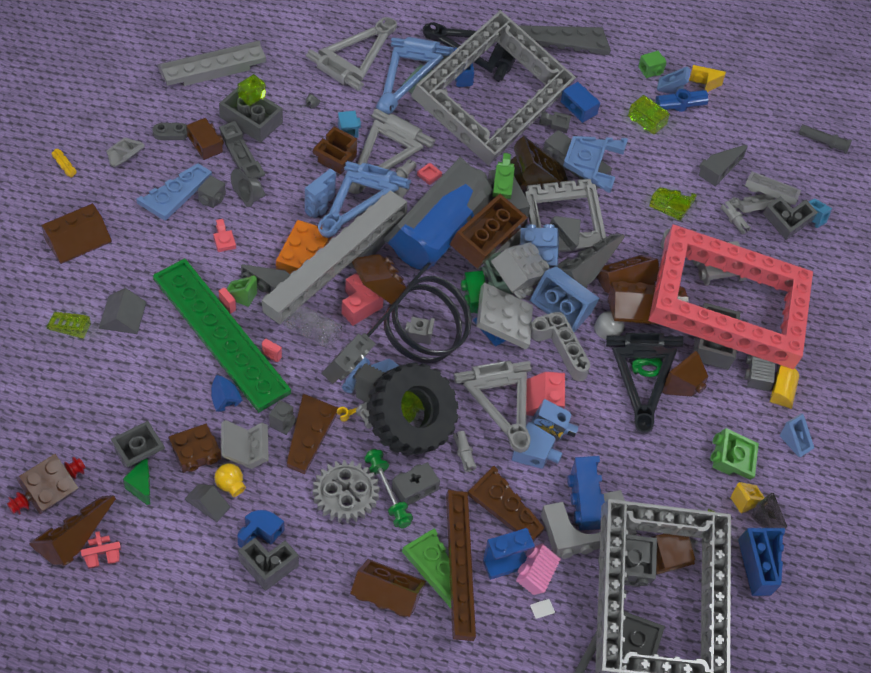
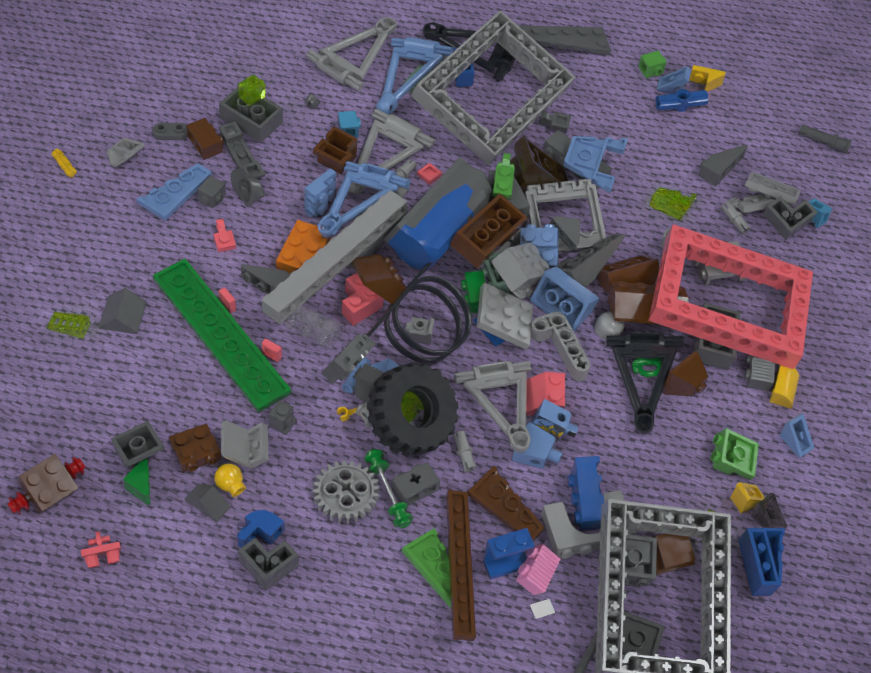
reddish brown wedge [29,495,116,566] -> none
reddish brown slope [41,203,112,264] -> none
light grey slope [157,41,266,86] -> none
blue brick [211,375,243,412] -> none
bright green slope [227,276,257,307] -> none
reddish brown wing [287,394,338,474] -> none
reddish brown slope [350,559,426,617] -> none
blue brick [560,82,600,123] -> none
clear neon green brick [628,95,670,135] -> none

